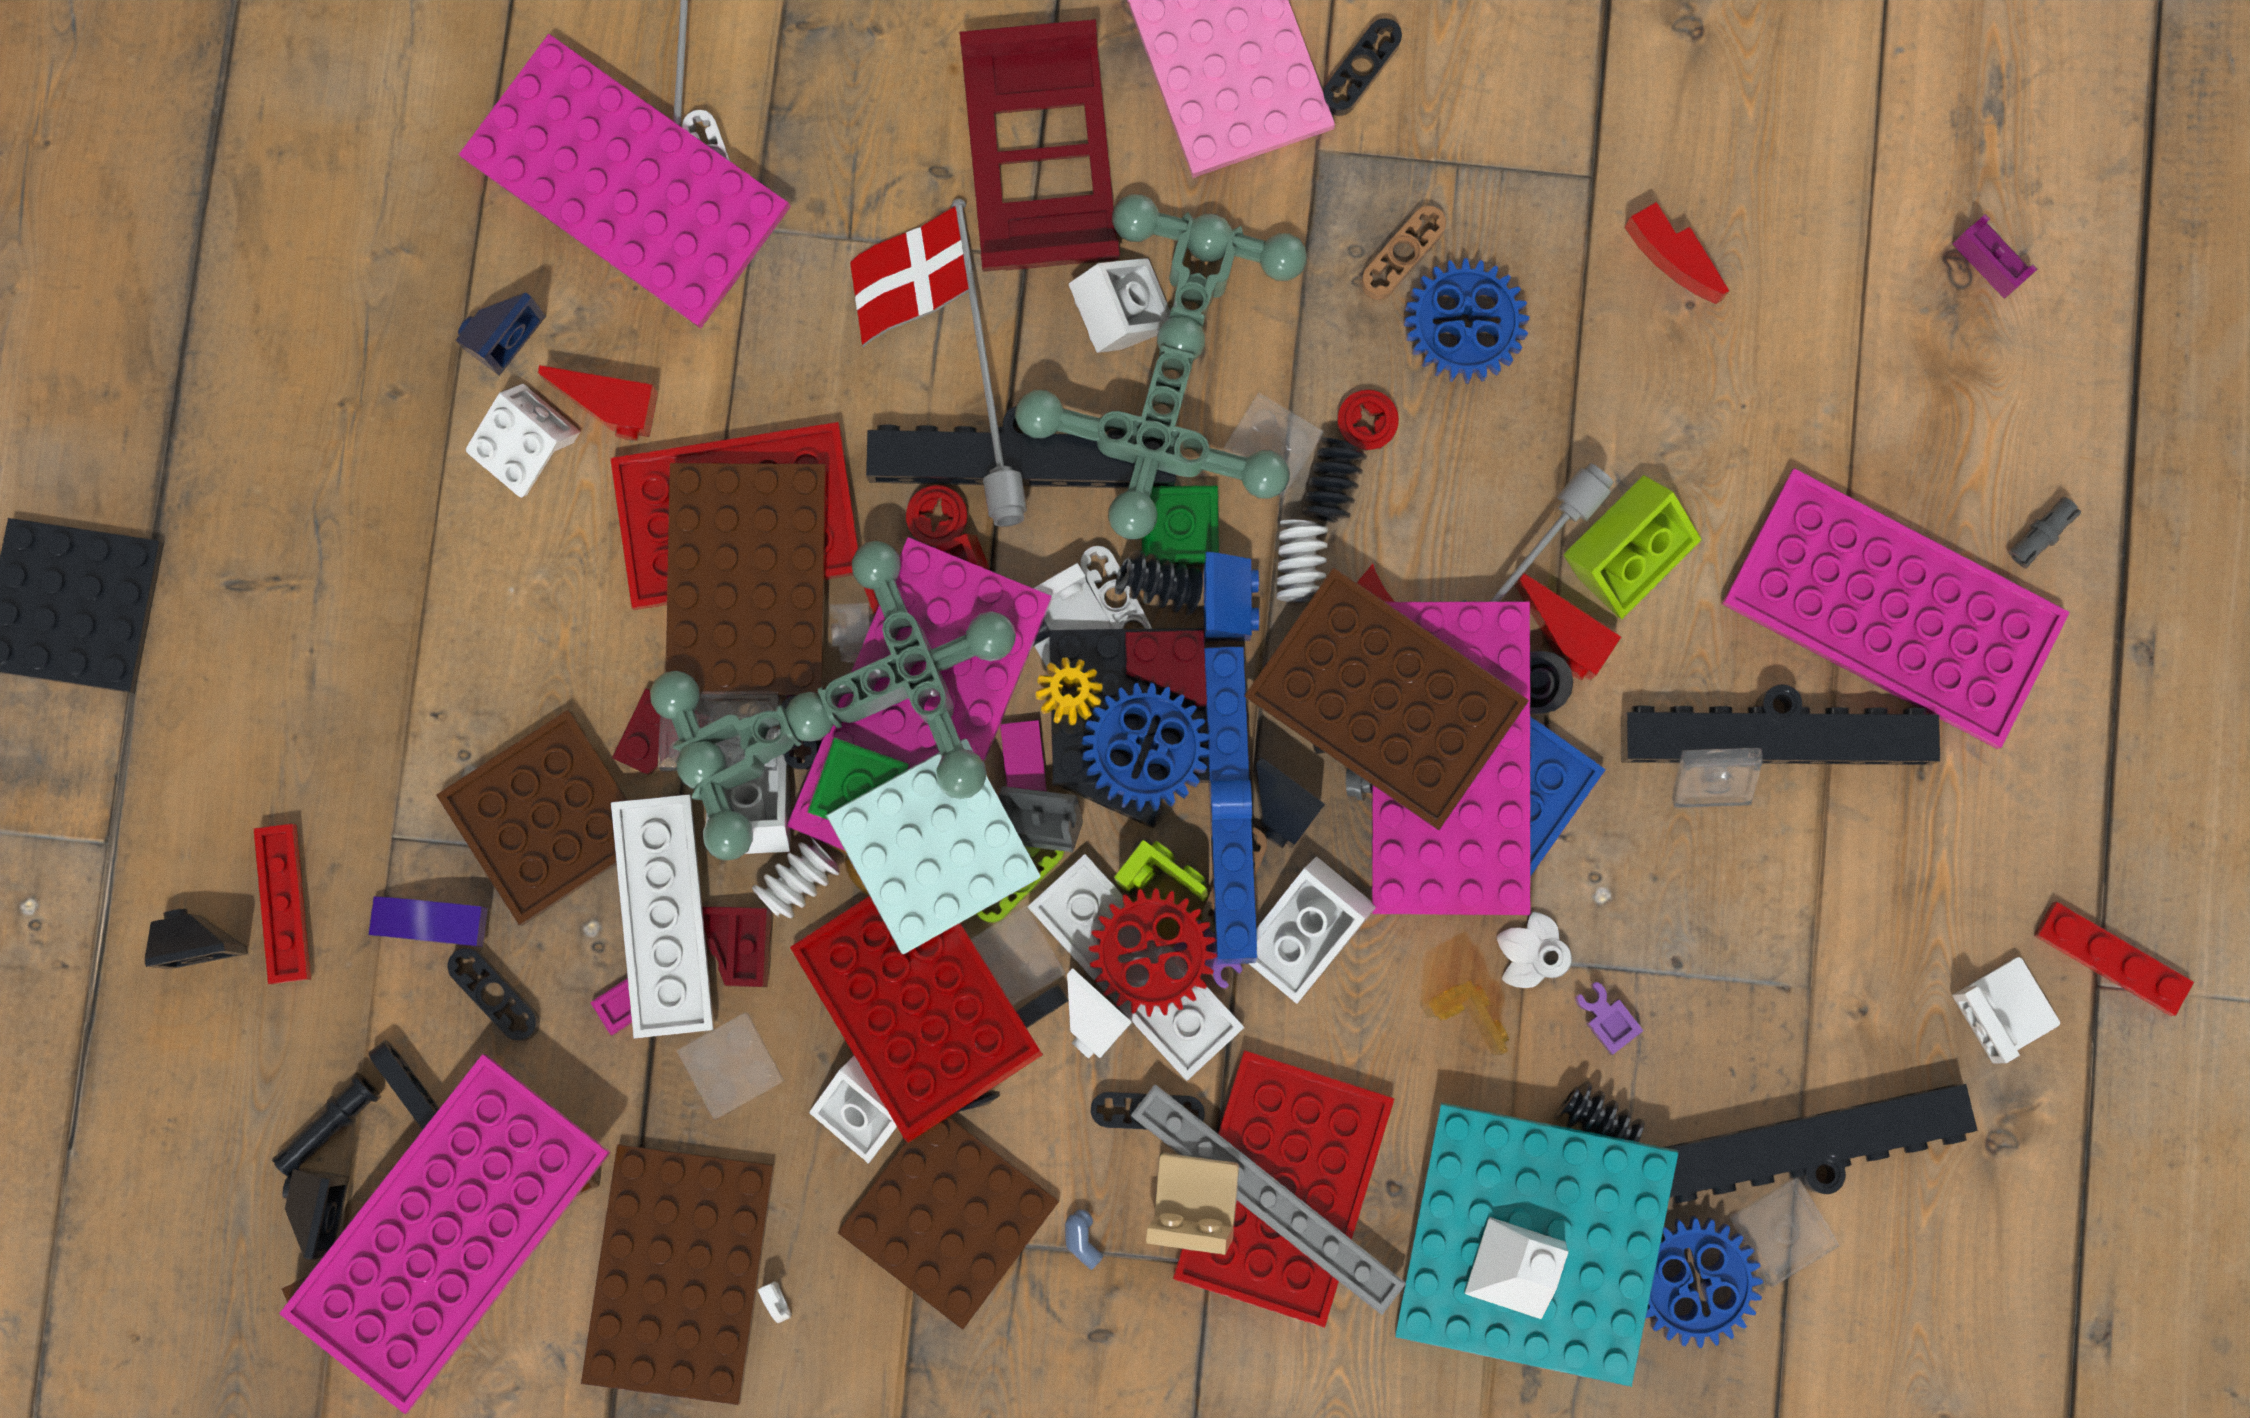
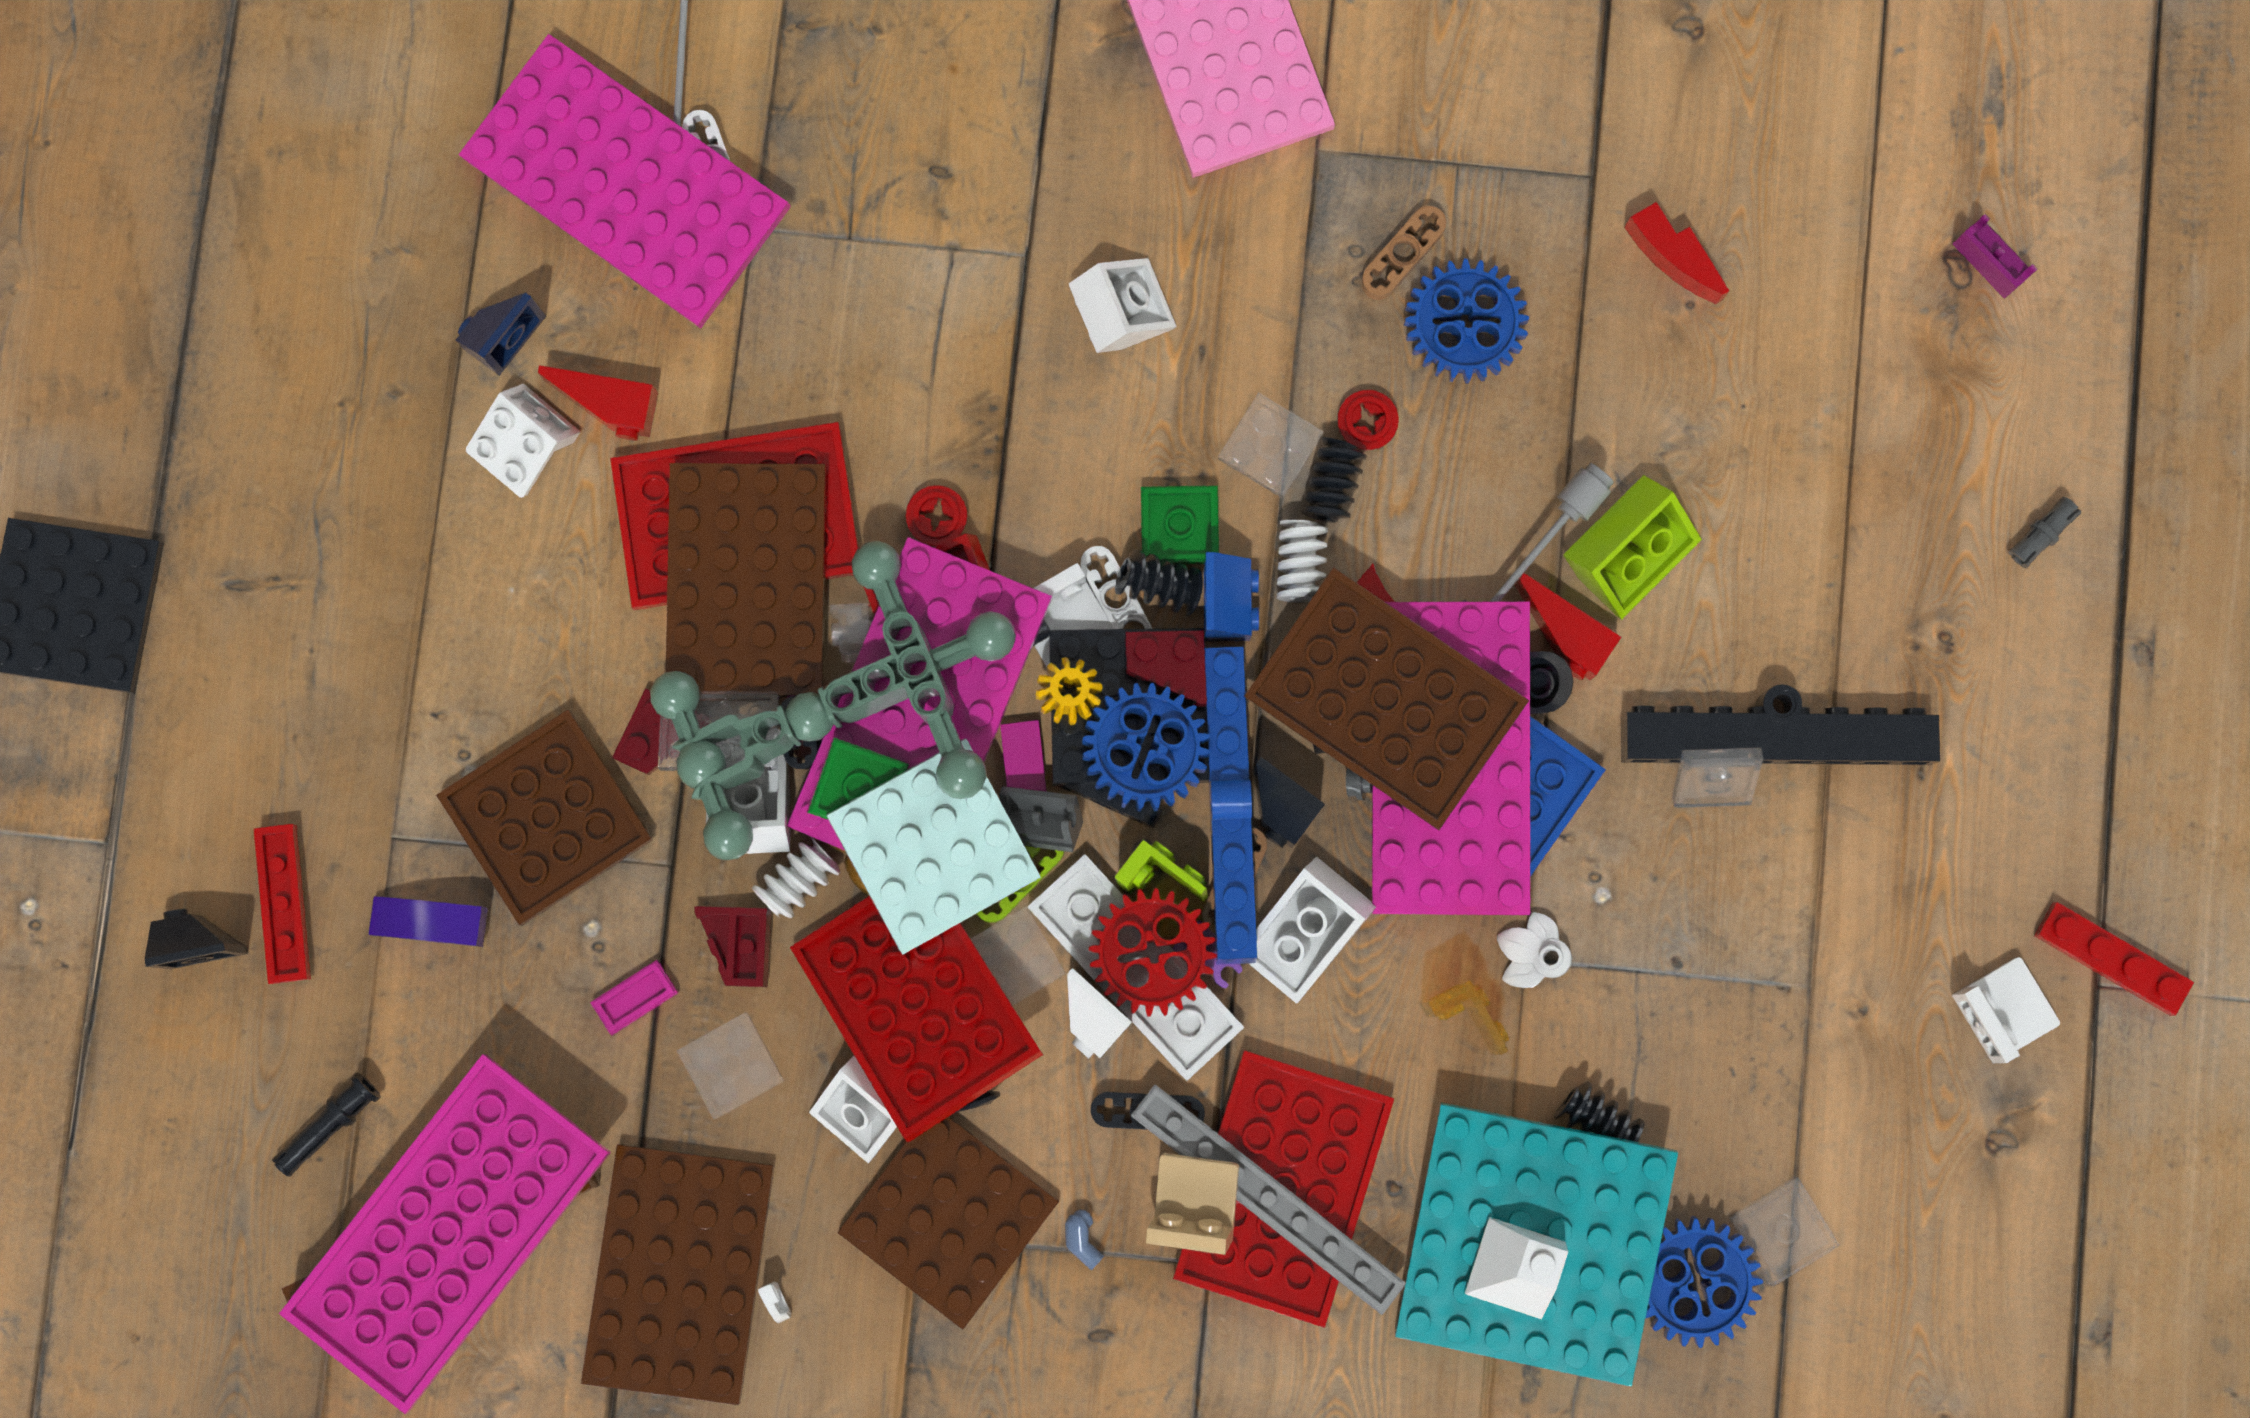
black slope [282,1168,350,1260] -> none
black beam [368,1040,440,1130] -> none
black beam [447,948,540,1041] -> none
white plate [611,794,714,1038] -> none
flag [850,199,1027,527] -> none
black hinge [866,406,1176,489] -> none
dark red piece [959,19,1120,272] -> none
sand green piece [1015,194,1307,540] -> none
black beam [1016,984,1069,1028] -> none
black beam [1323,18,1402,116] -> none
medium lavender plate [1575,982,1644,1055] -> none
black hinge [1664,1084,1978,1203] -> none
dark pink plate [1722,468,2070,749] -> none

